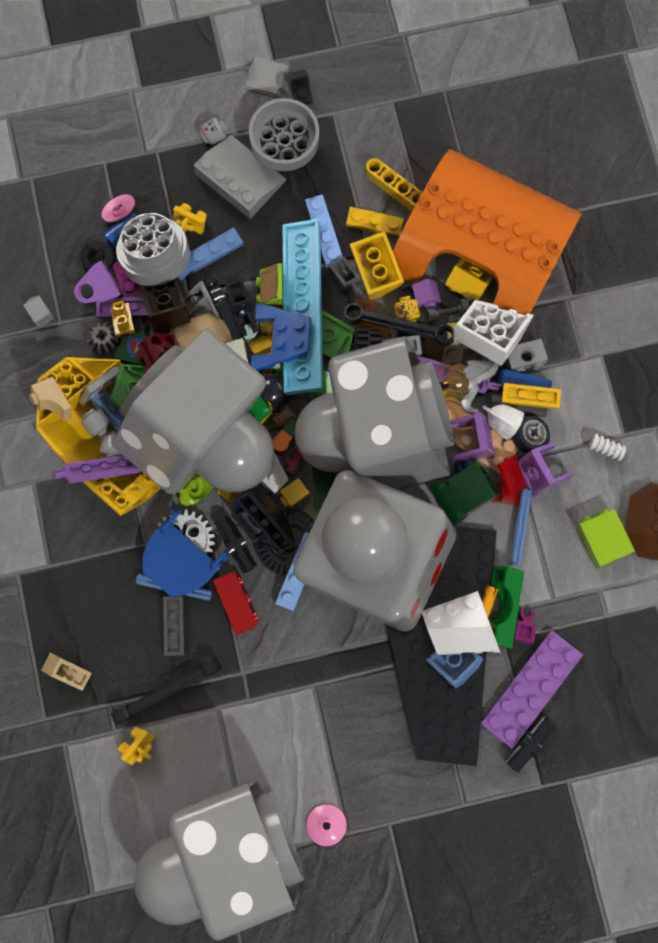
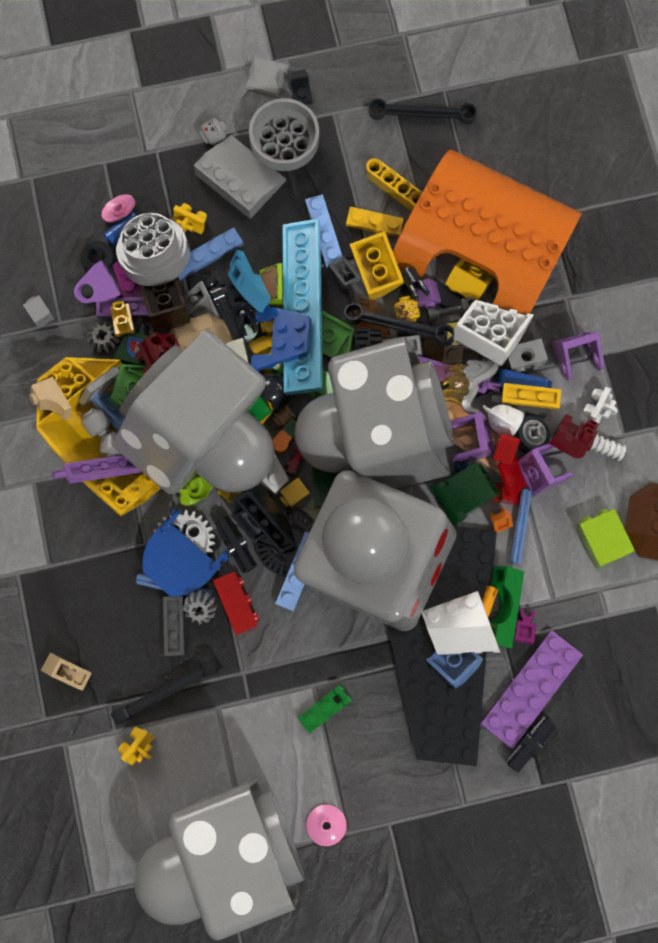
none -> light grey gear [183,590,217,625]
none -> dark azure slope [228,250,271,313]
none -> green plate [298,684,353,734]
none -> black piece [368,98,477,125]
none -> black hinge [401,267,430,301]
none -> orange tile [489,508,513,533]
none -> red slope [493,433,520,465]
none -> dark red hips [550,413,599,459]
none -> medium lavender hose [552,332,604,381]
none -> white hips [583,387,618,424]

